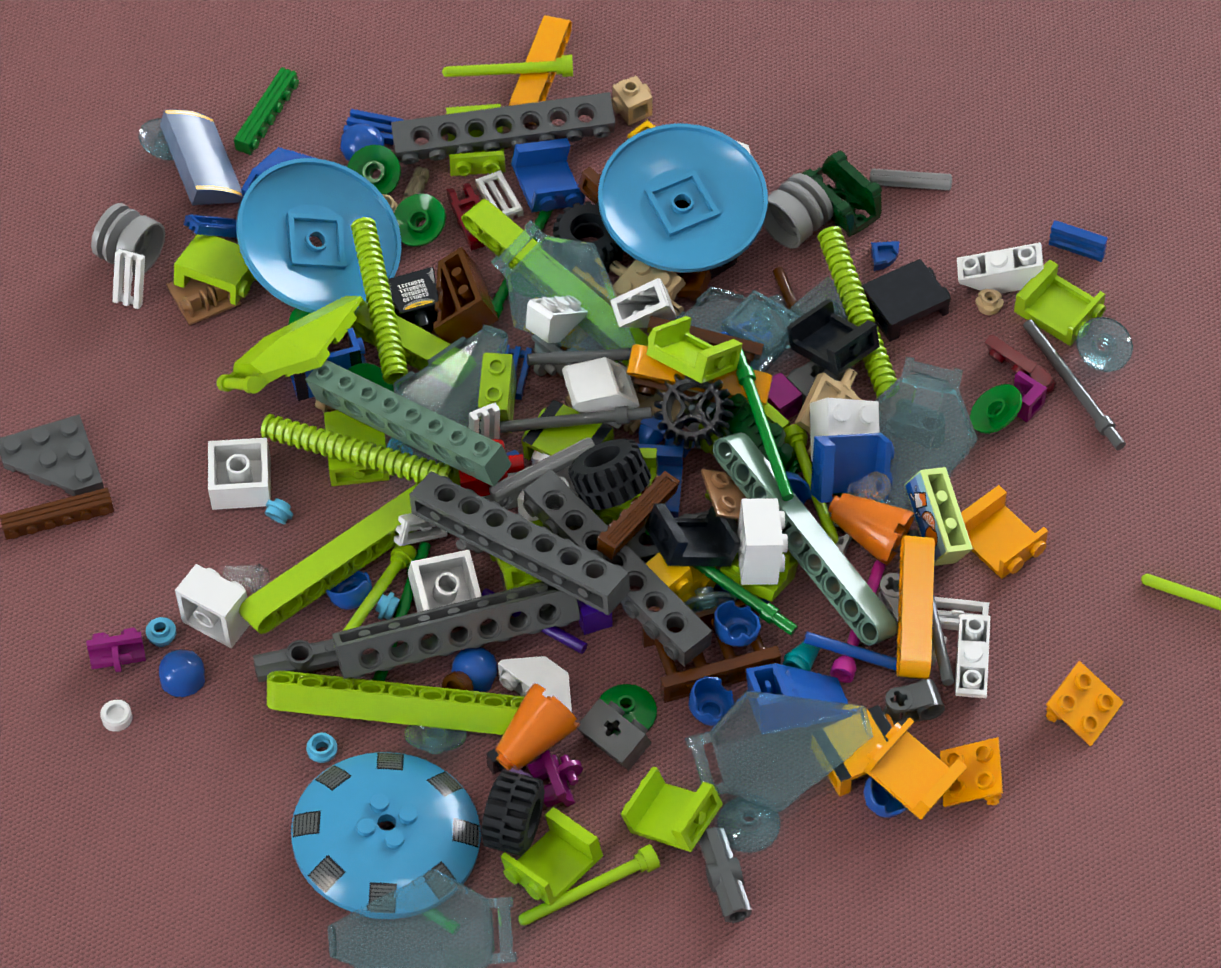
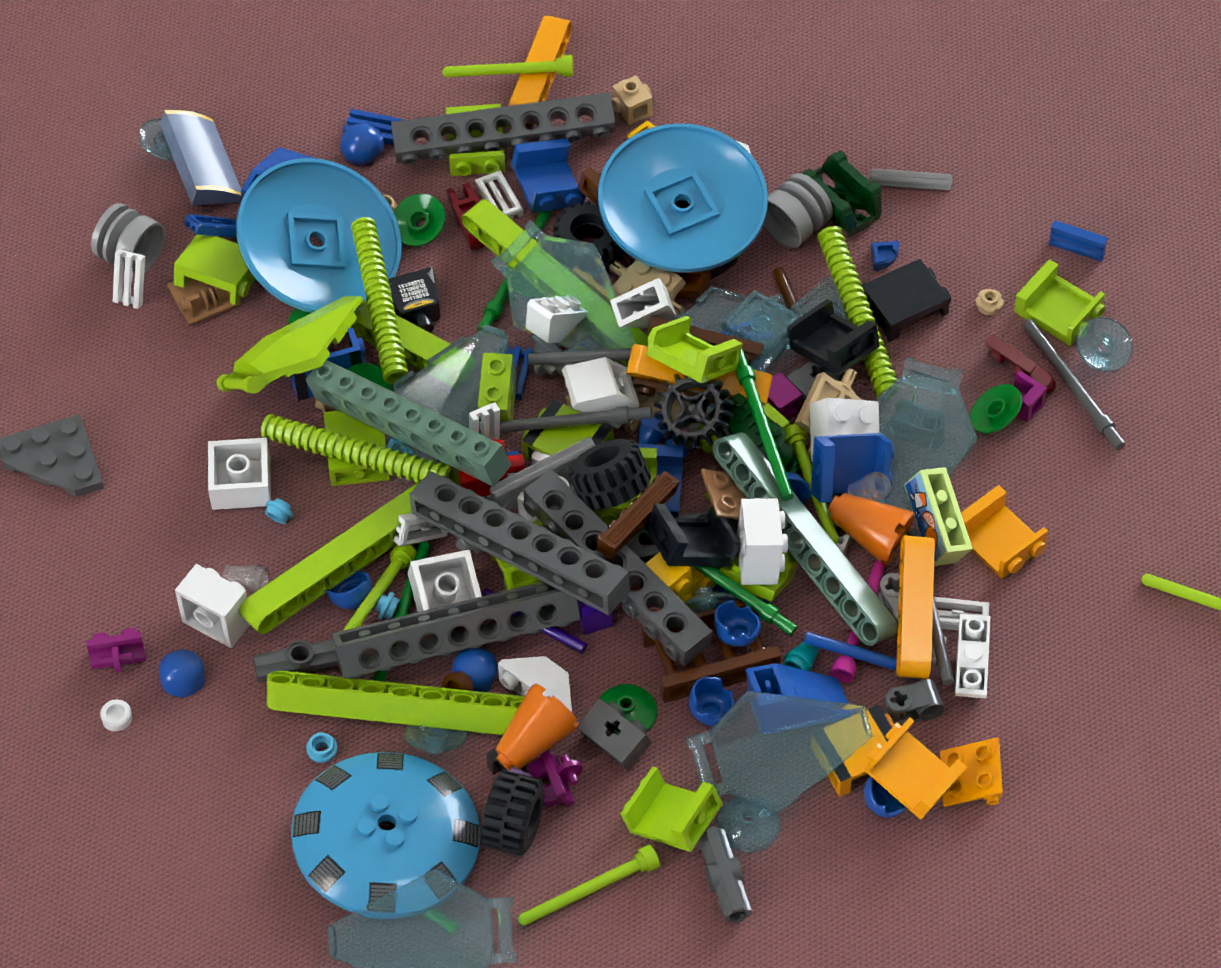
reddish brown piece [0,487,114,540] -> none
medium azure plate [145,617,176,647] -> none
green piece [234,67,299,155] -> none
green dish [347,145,401,195] -> none
dark tan axle [400,166,430,203] -> none
reddish brown wedge [433,247,499,347] -> none
lime panel [501,807,603,906] -> none
white slope [957,242,1044,294] -> none
light orange hinge [1045,661,1124,746] -> none

